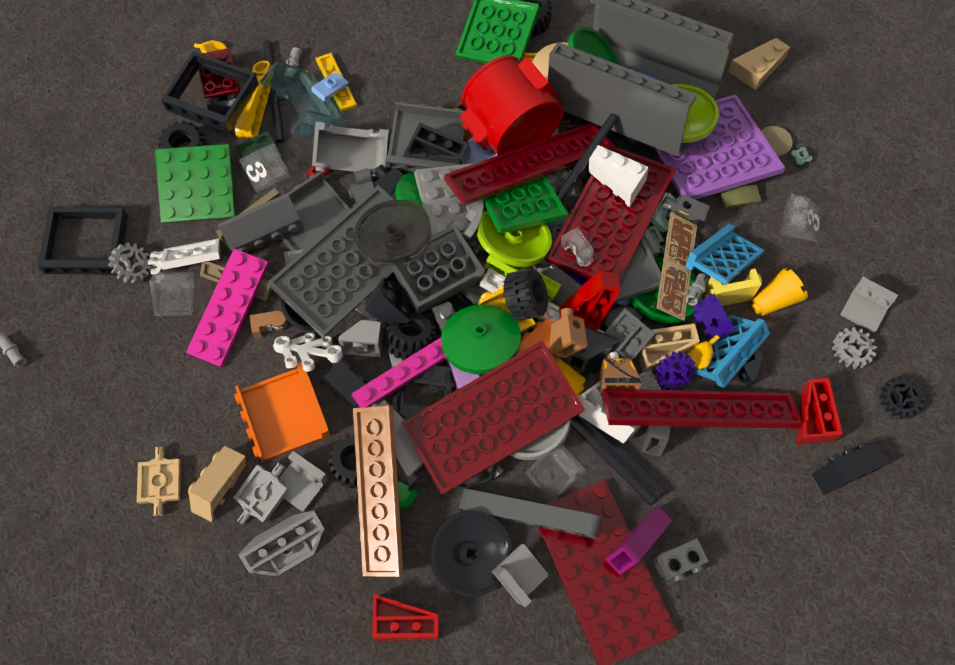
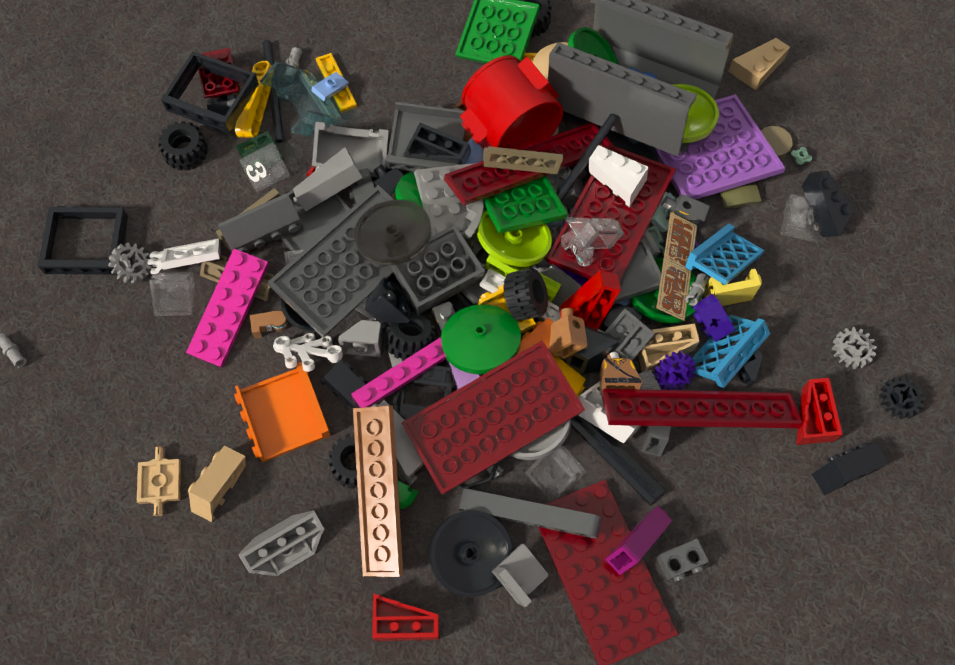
green plate [155,144,236,223] -> none
yellow piece [194,40,227,53] -> none
light grey plate [234,462,290,525] -> none
light grey bracket [280,451,328,512] -> none
yellow piece [688,335,720,369] -> none
yellow cone [751,268,808,316] -> none
light grey bracket [840,277,898,333] -> none
none -> light grey slope [293,147,363,211]
none -> dark tan fence [483,146,563,174]
none -> clear slope [566,217,624,249]
none -> black wedge [802,170,855,237]

